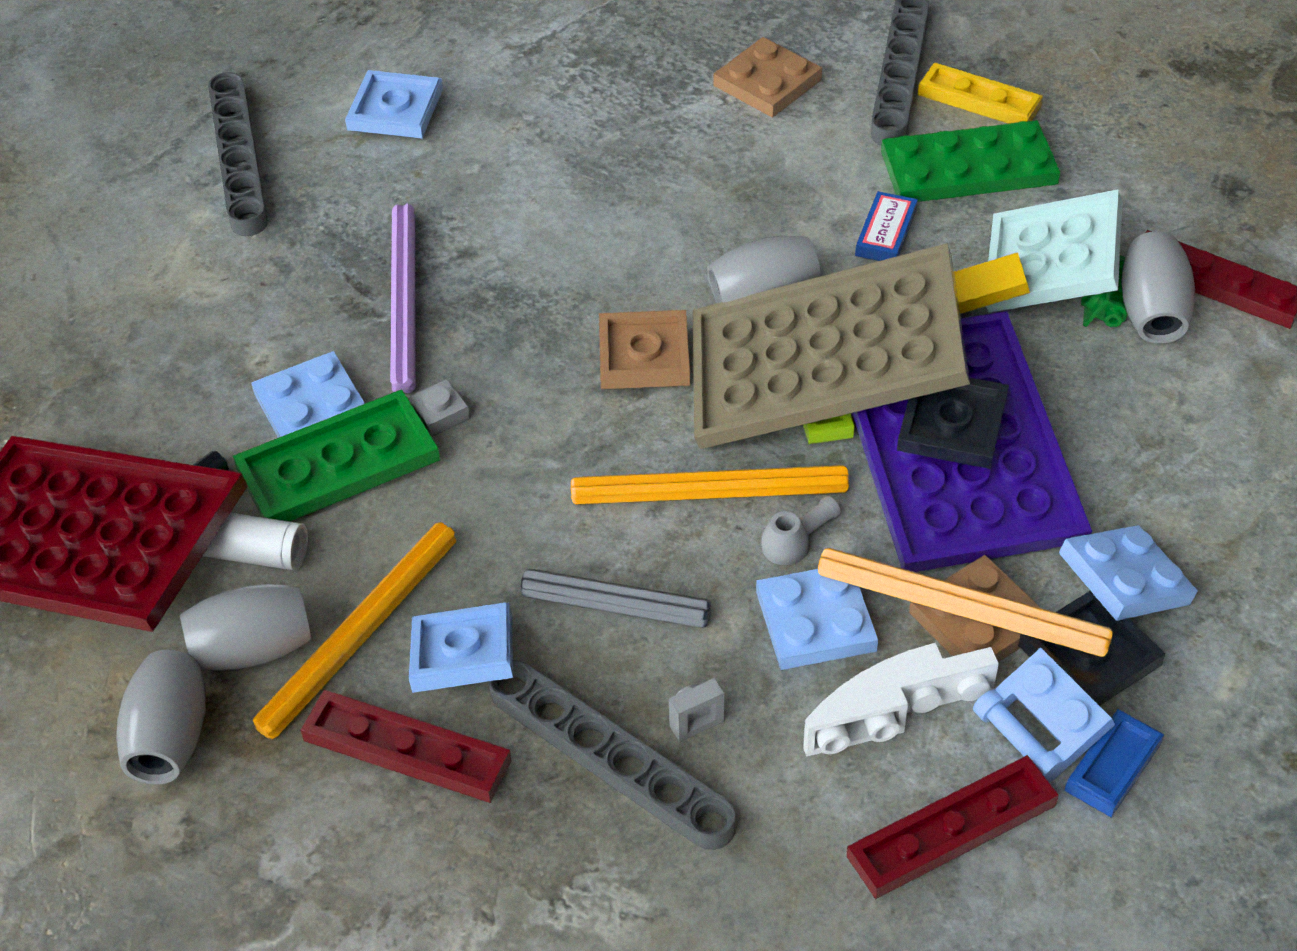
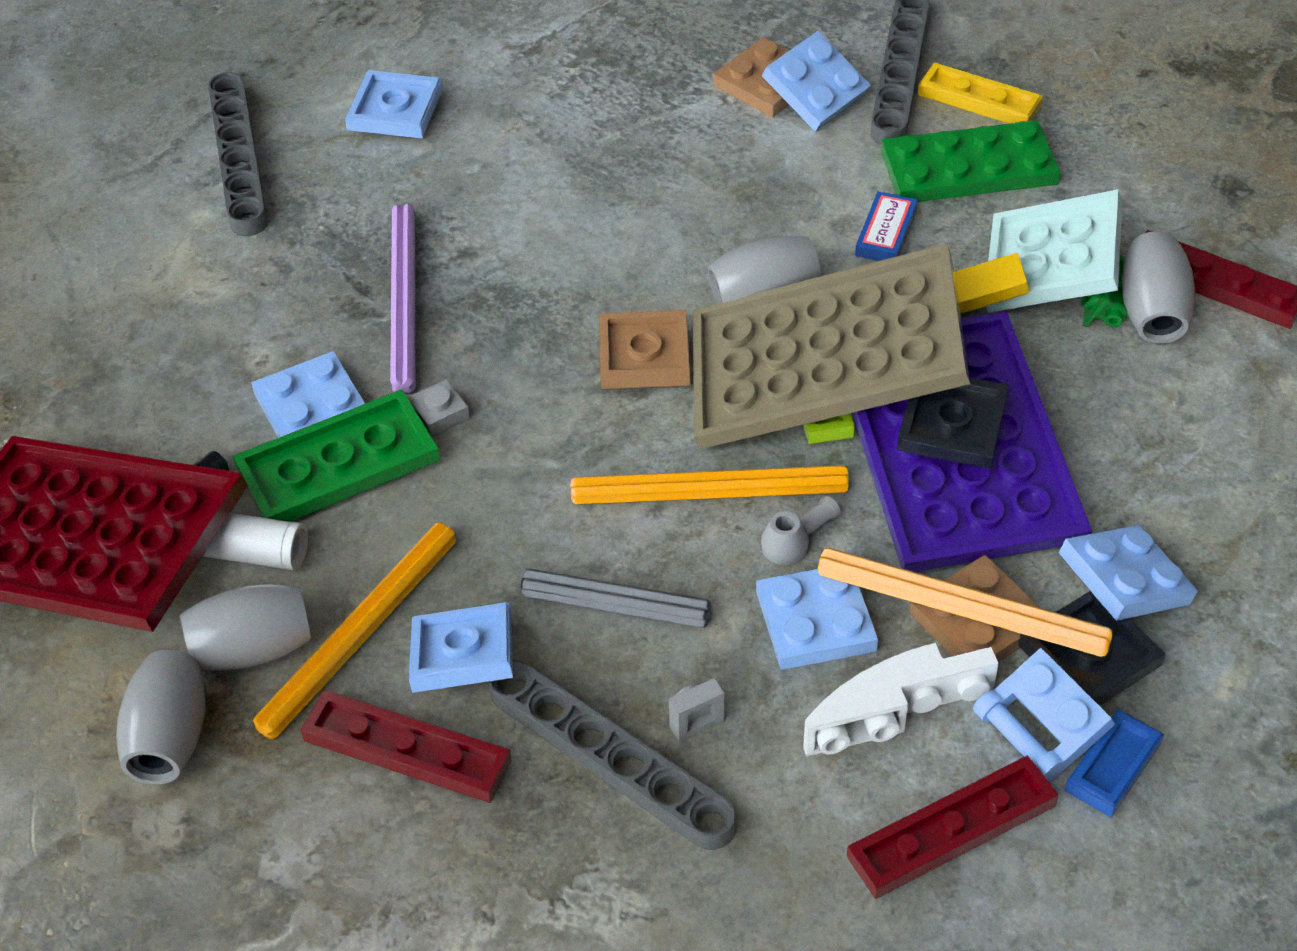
none -> light blue plate [762,31,871,131]

